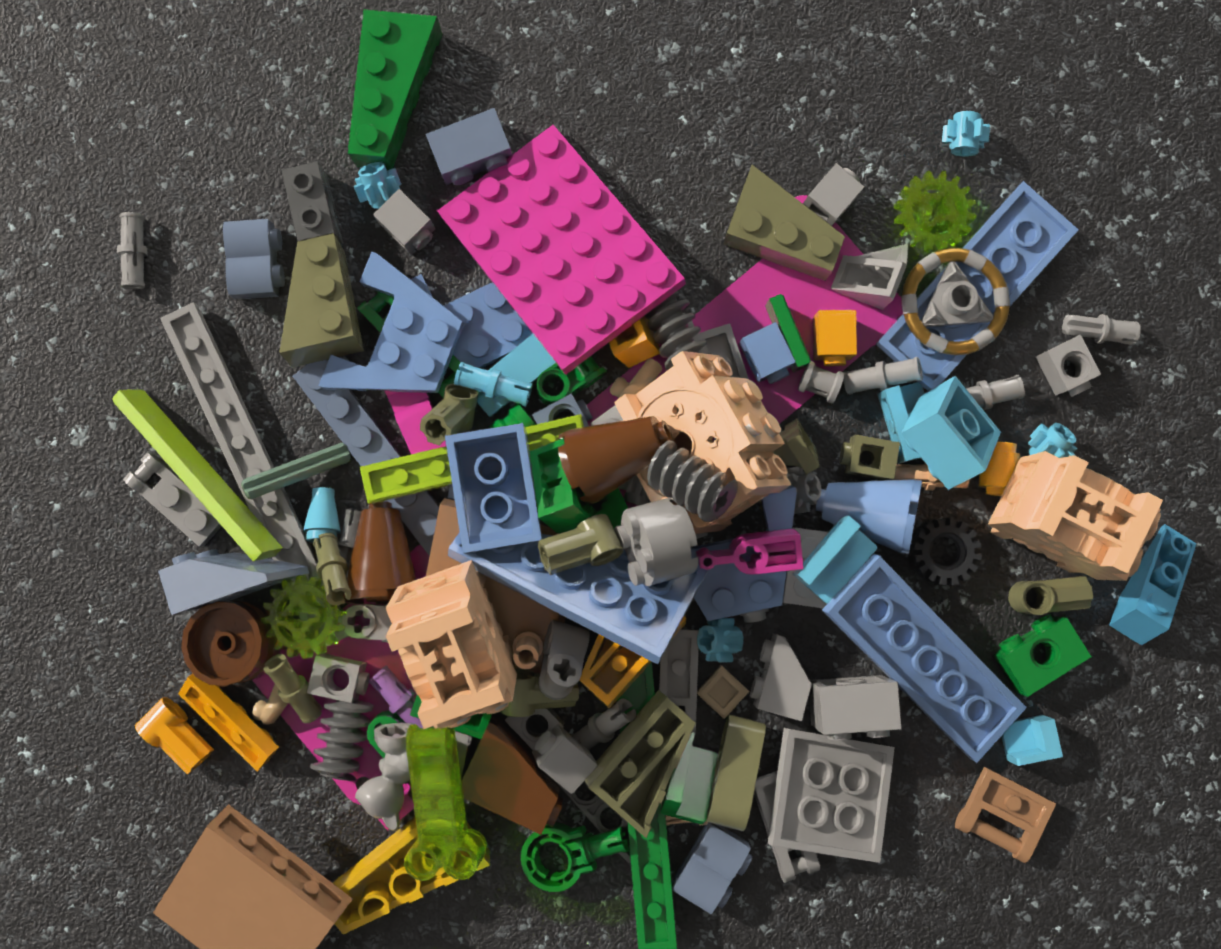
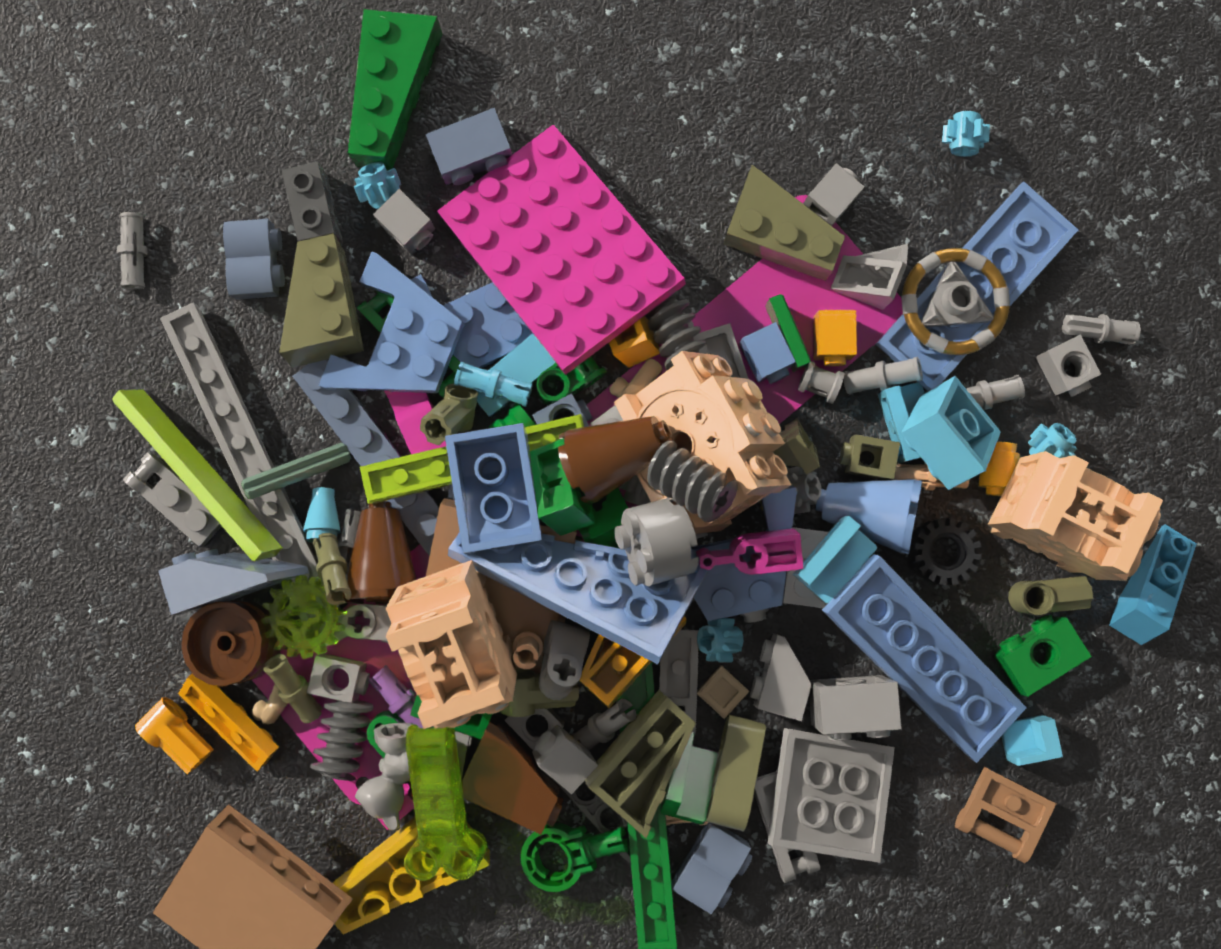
olive piece [538,514,623,575] -> none
clear neon green gear [894,171,977,252] -> none

